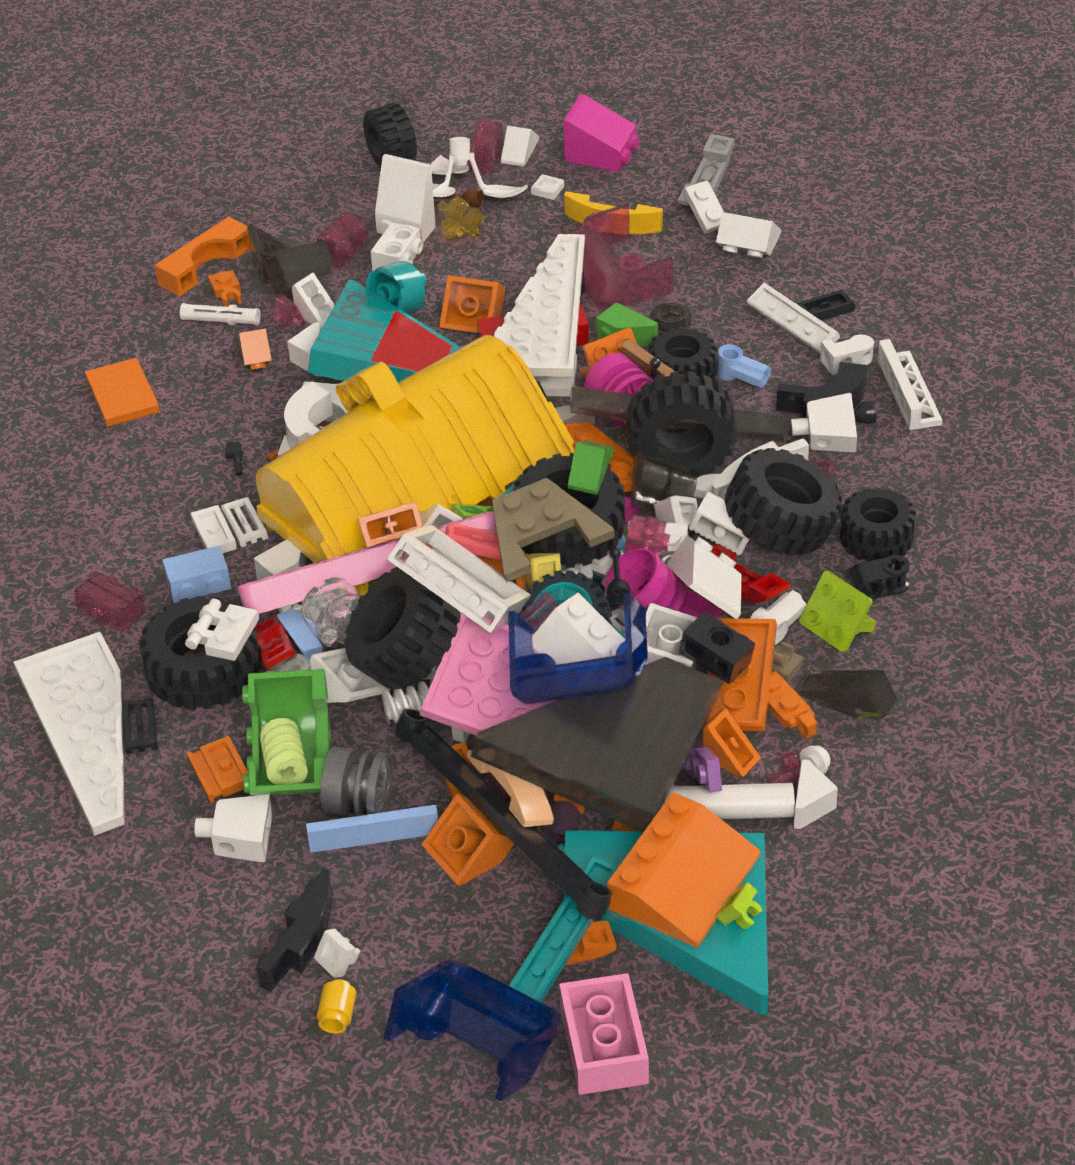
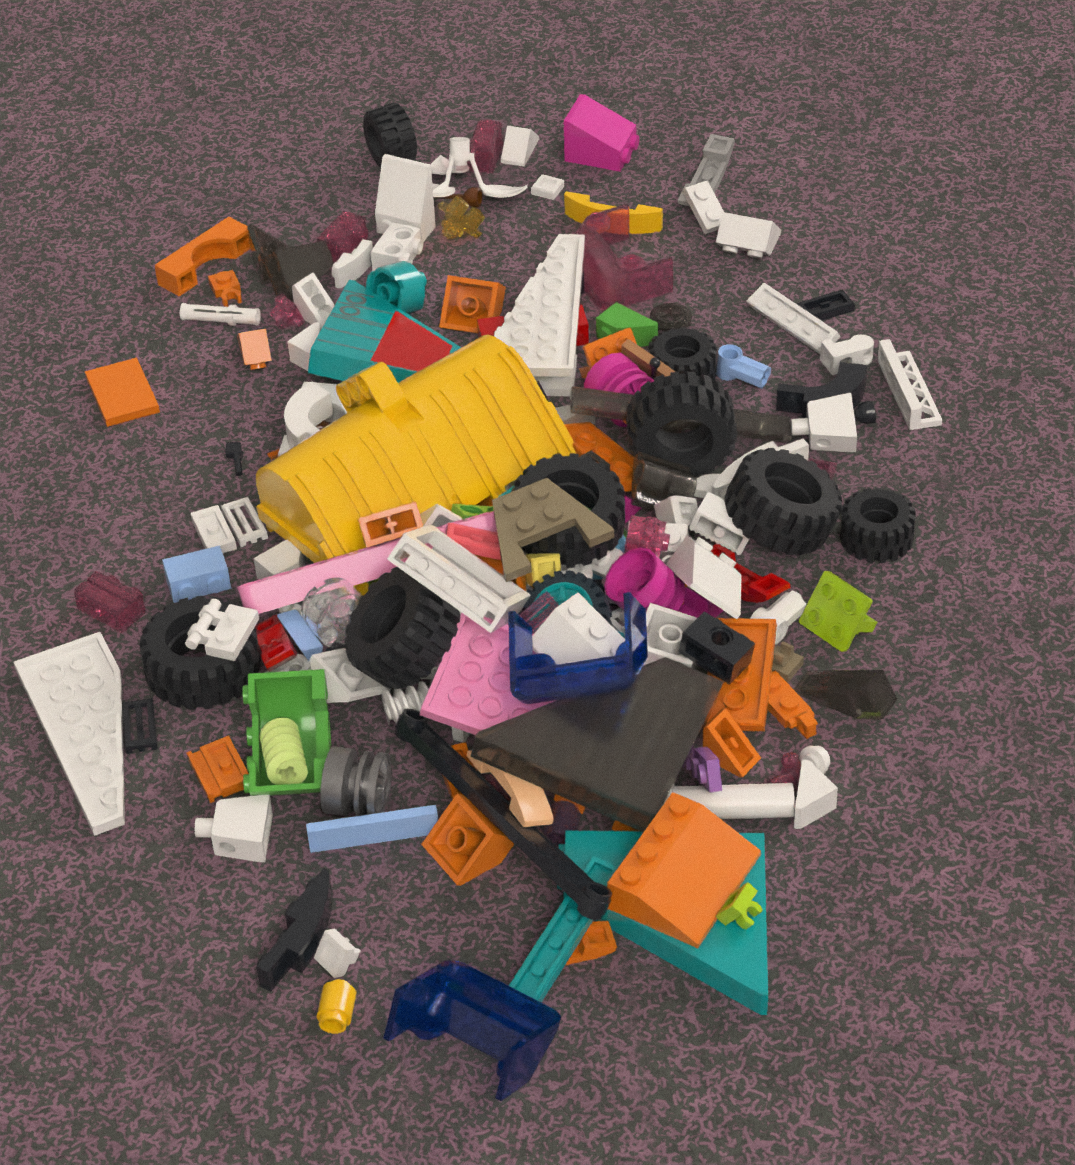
bright pink brick [559,973,649,1095] -> none
bright green slope [568,441,614,495] -> none
black hinge [606,547,631,606] -> none
black piece [850,555,910,600] -> none
none -> white slope [332,239,373,288]

